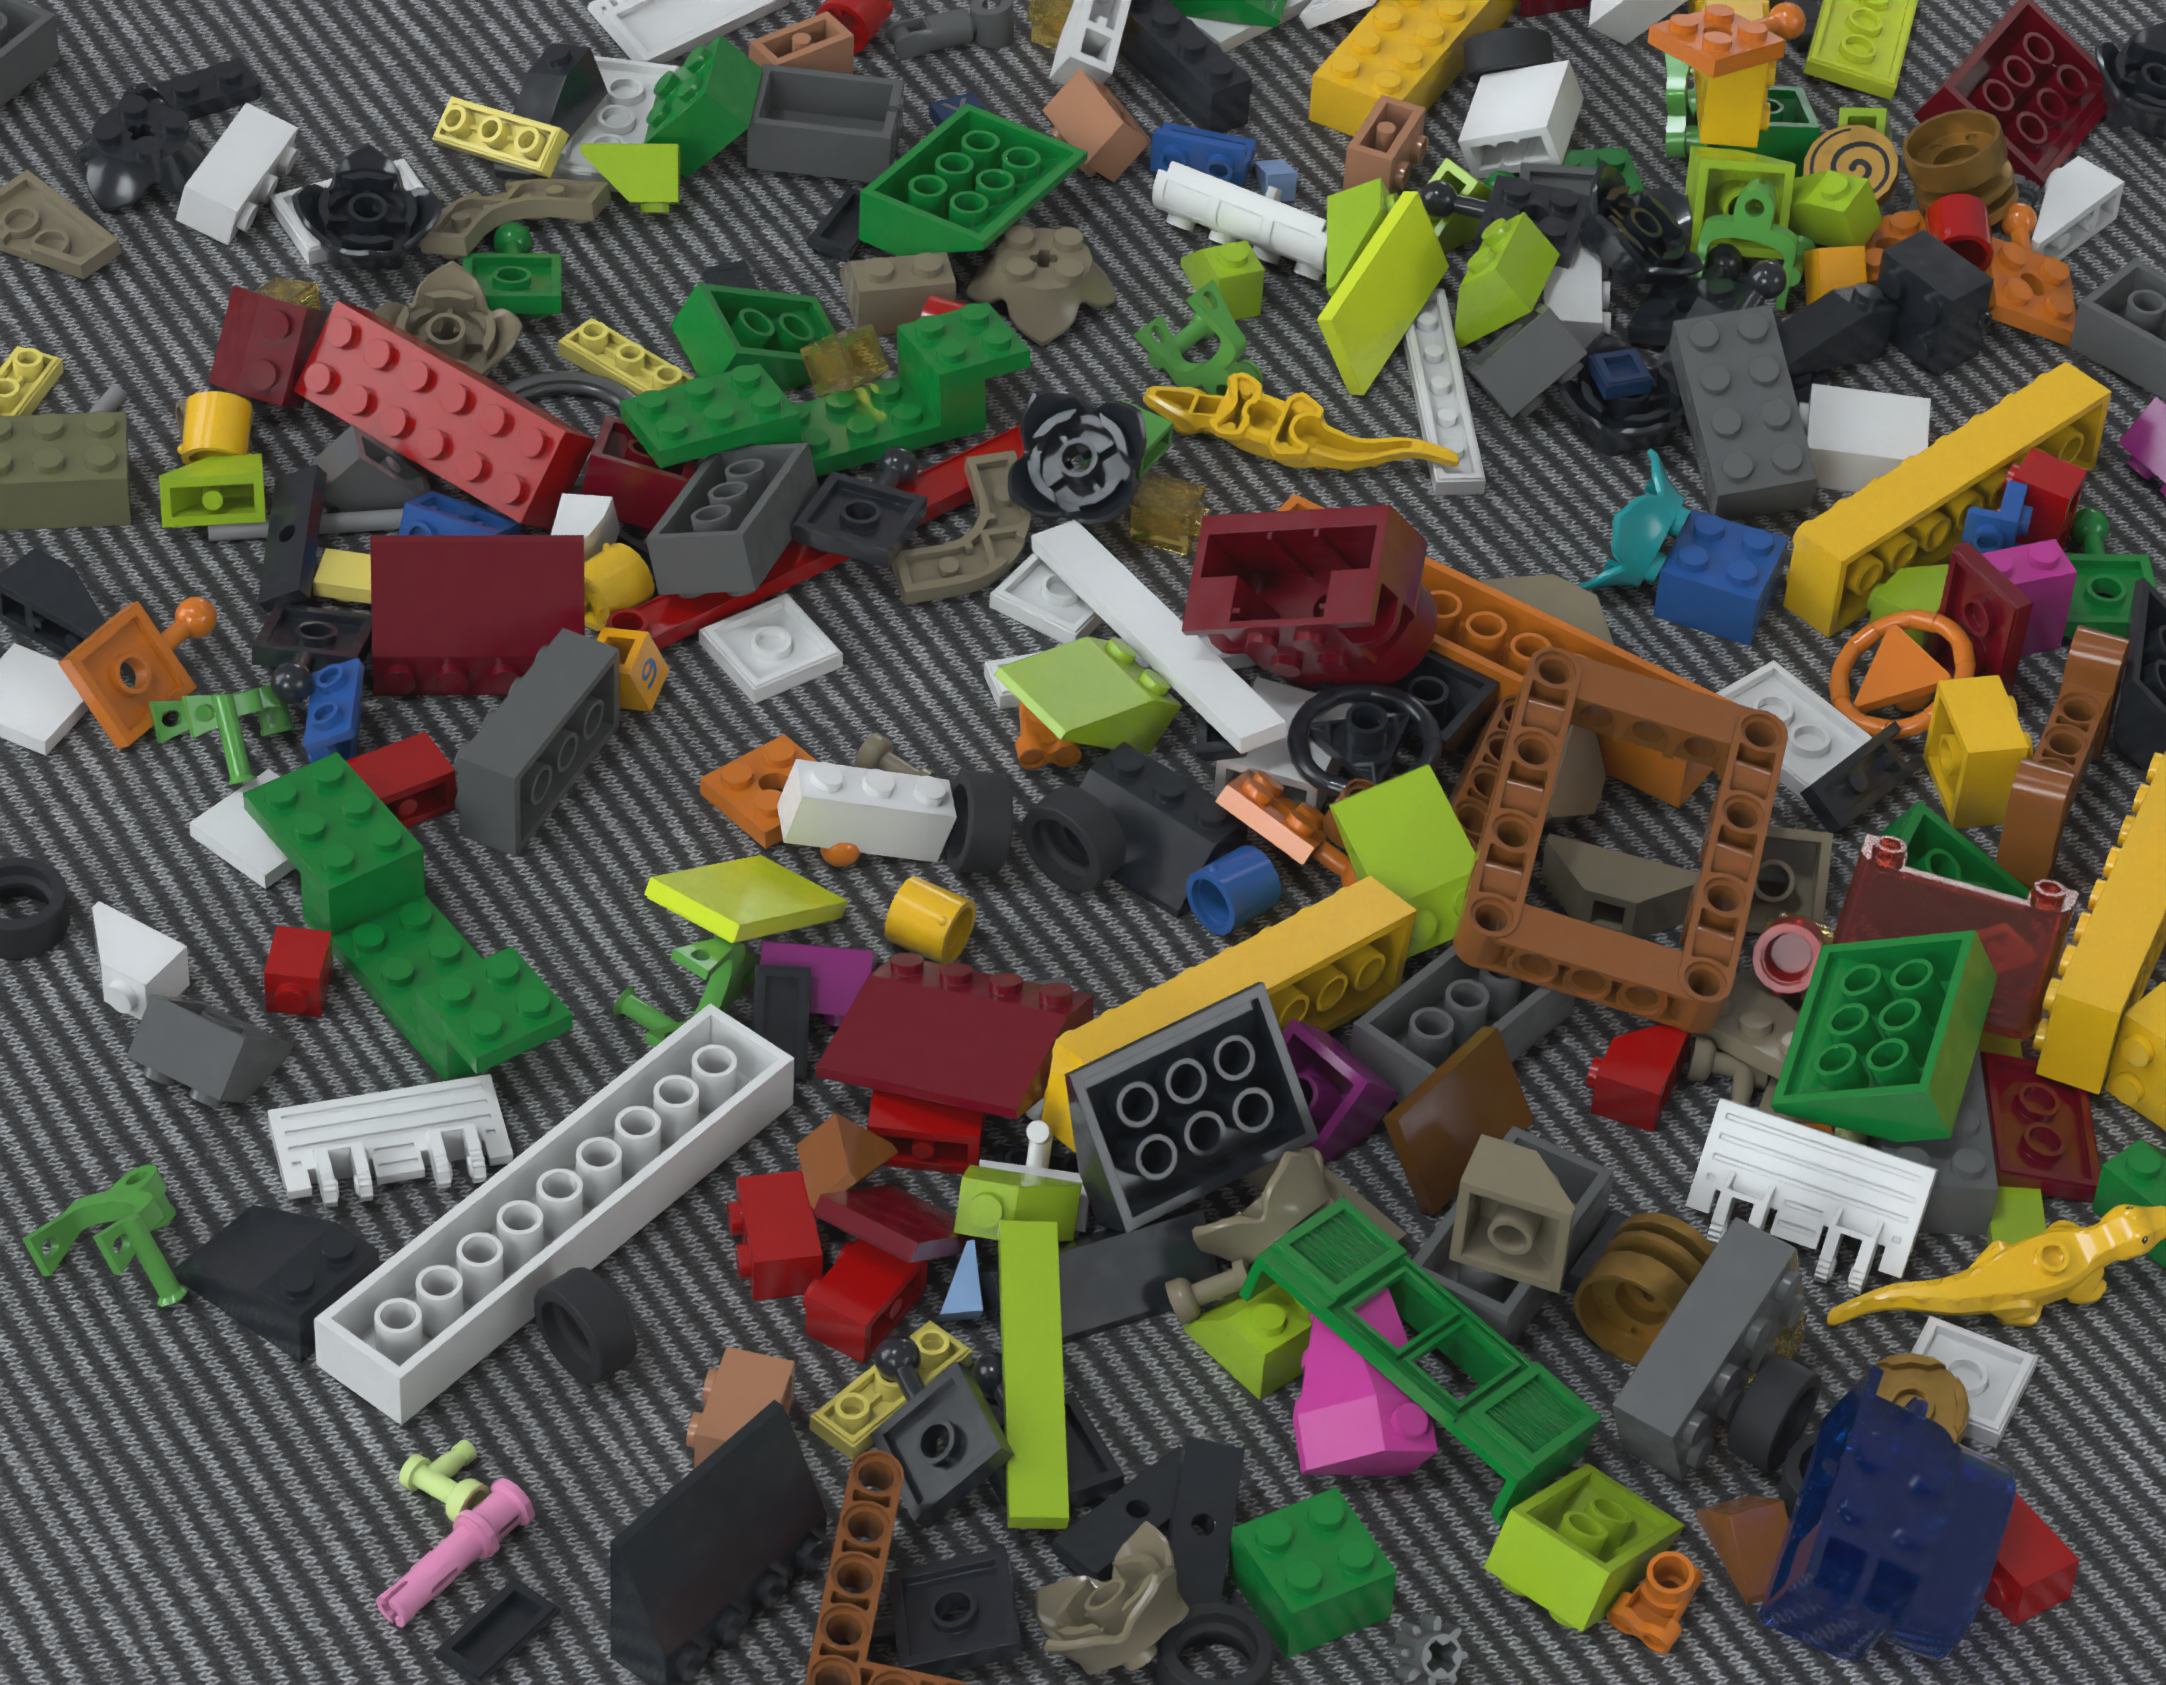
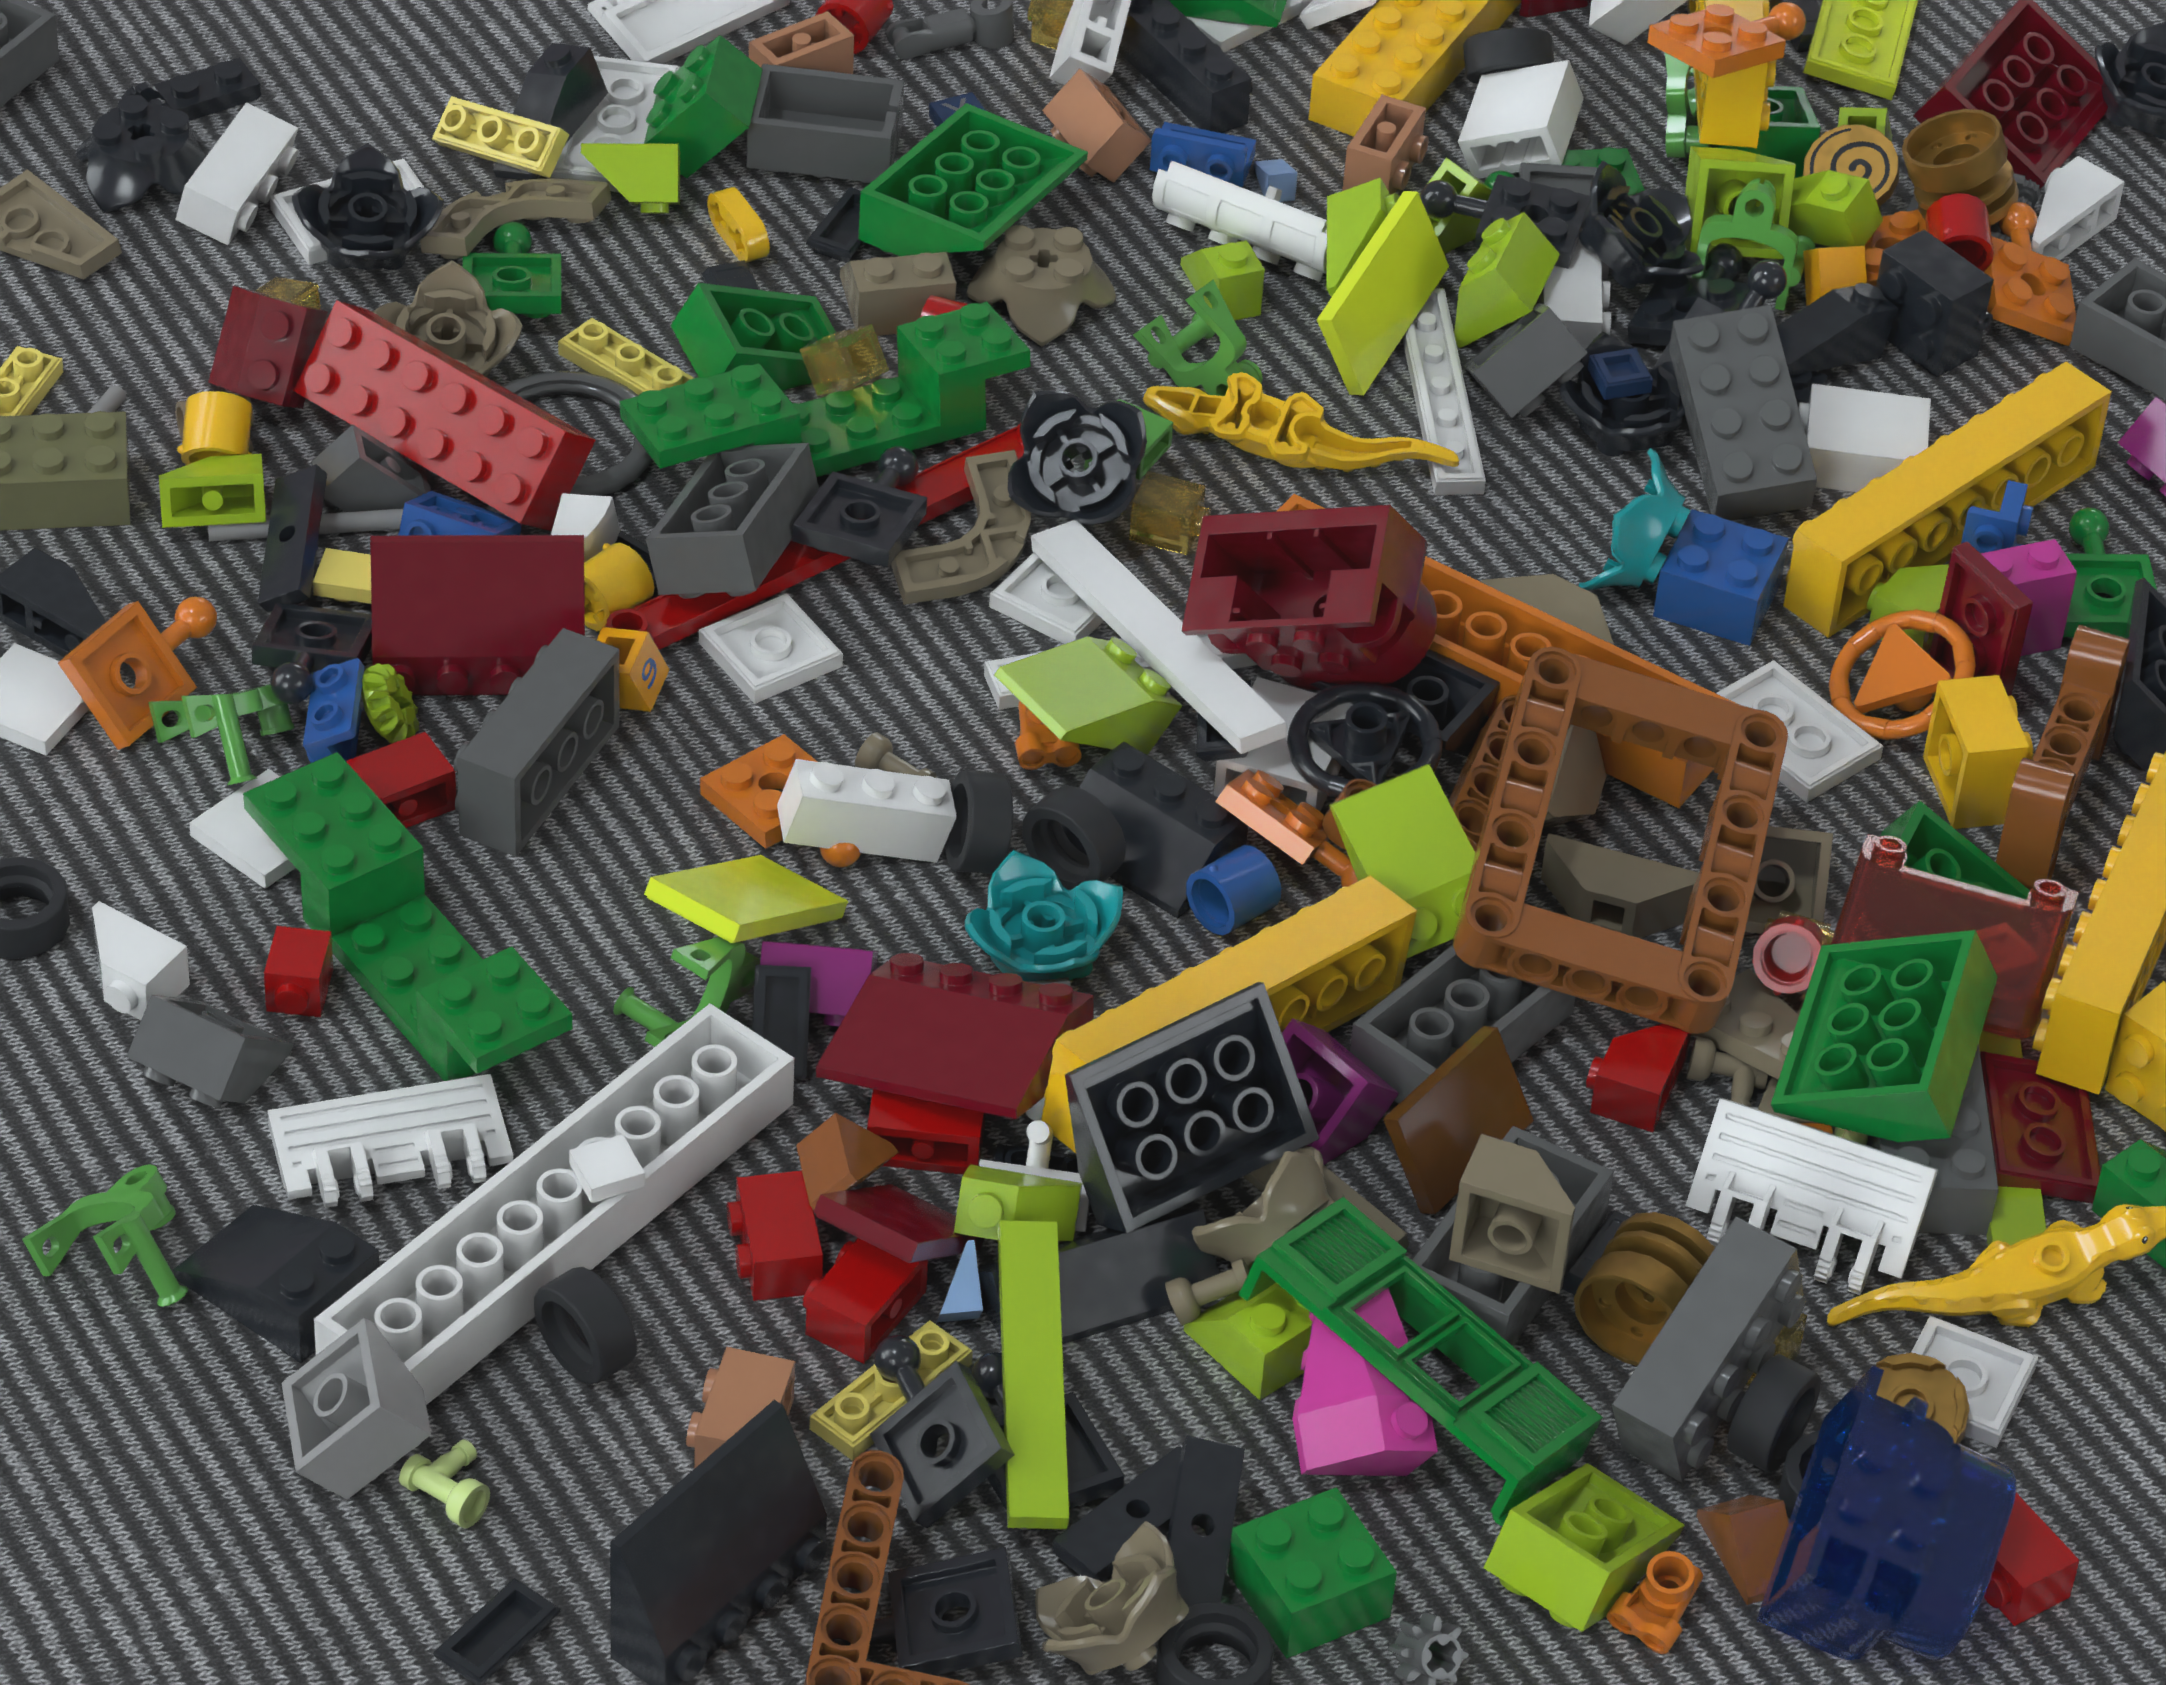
bright pink pin [376,1478,536,1627] -> none
dark red slope [580,415,700,534] -> none
yellow piece [884,876,976,965] -> none
black hinge [1800,721,1927,834] -> none
red brick [1997,448,2088,550] -> none
none -> light grey slope [282,1317,431,1500]
none -> lime gear [361,663,419,744]
none -> white tile [569,1134,645,1203]
none -> yellow beam [707,187,770,263]
none -> teal brick [964,850,1123,982]

